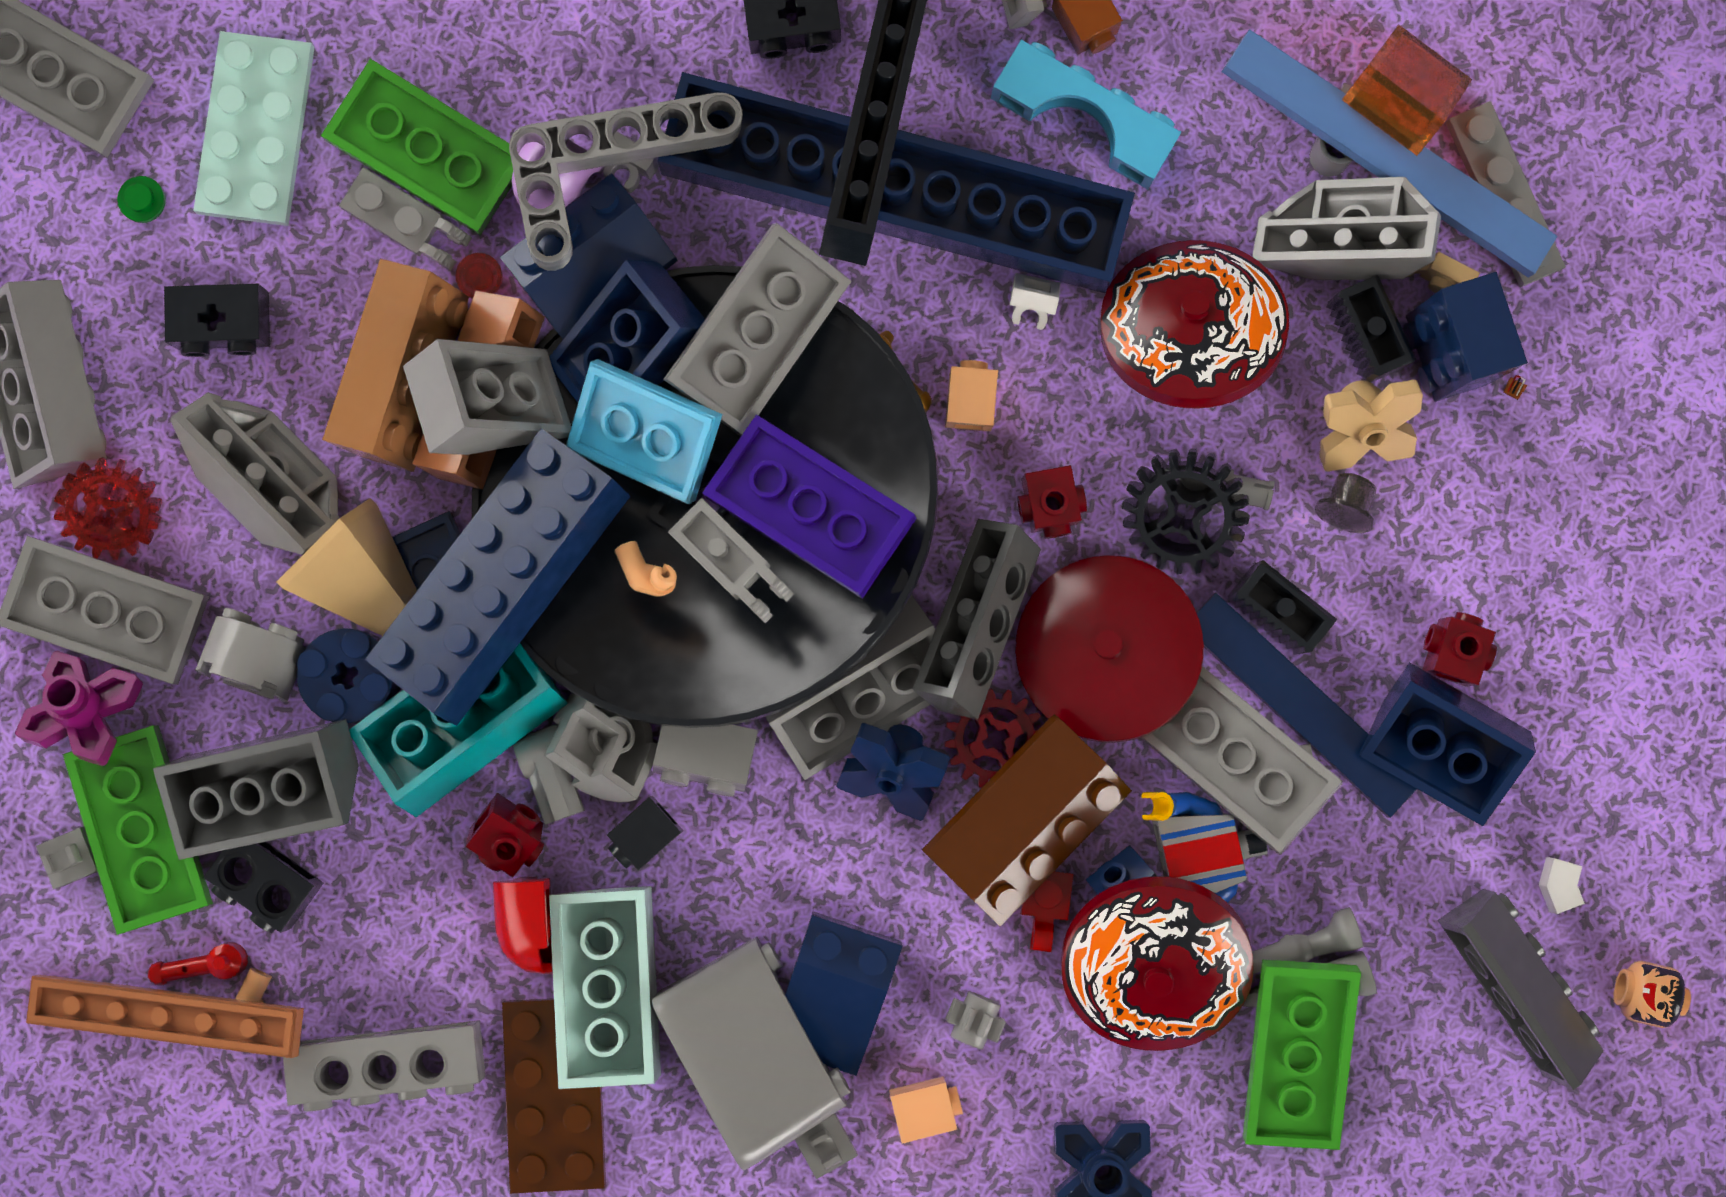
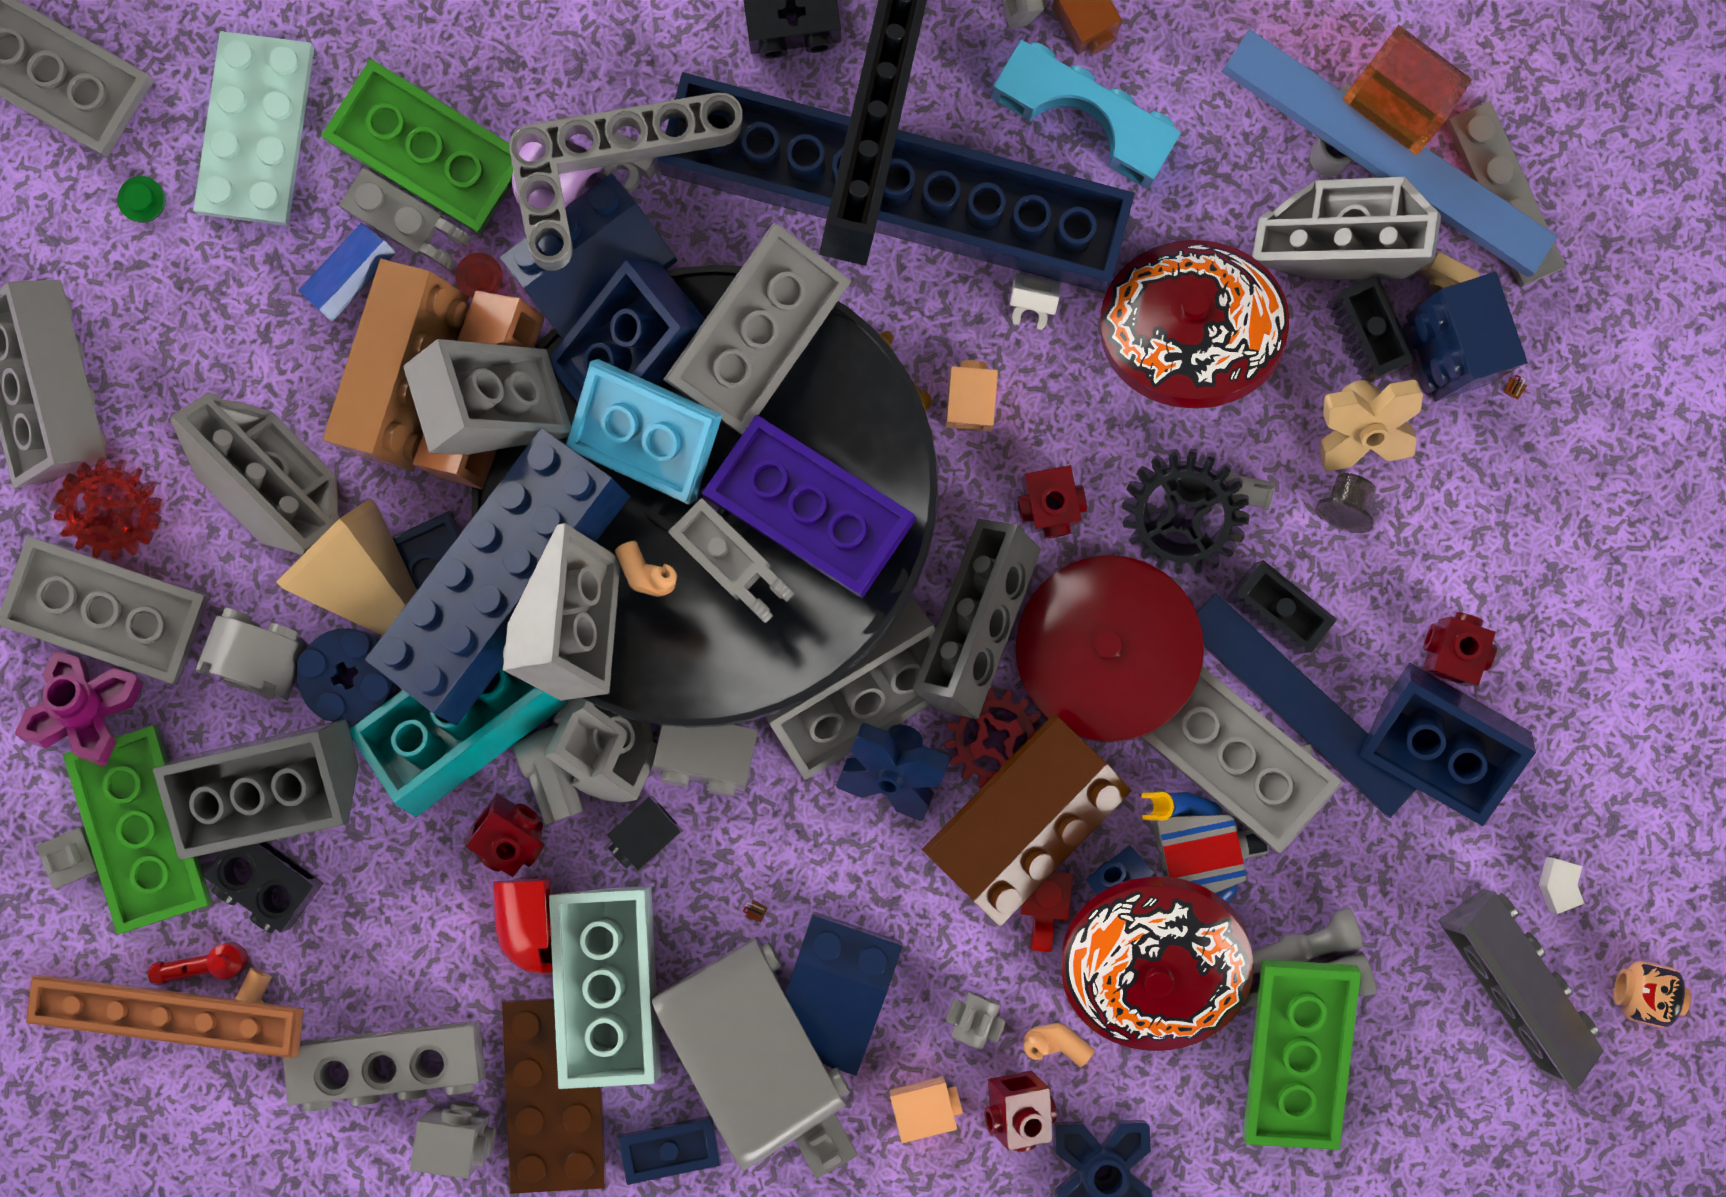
black brick [164,283,270,357] -> none
none -> blue tile [298,223,396,321]
none -> light grey brick [410,1101,496,1179]
none -> light grey slope [503,523,620,701]
none -> dark blue plate [618,1116,721,1185]
none -> dark orange piece [743,900,768,923]
none -> dark red brick [984,1070,1057,1152]
none -> light nougat arm [1023,1023,1095,1068]

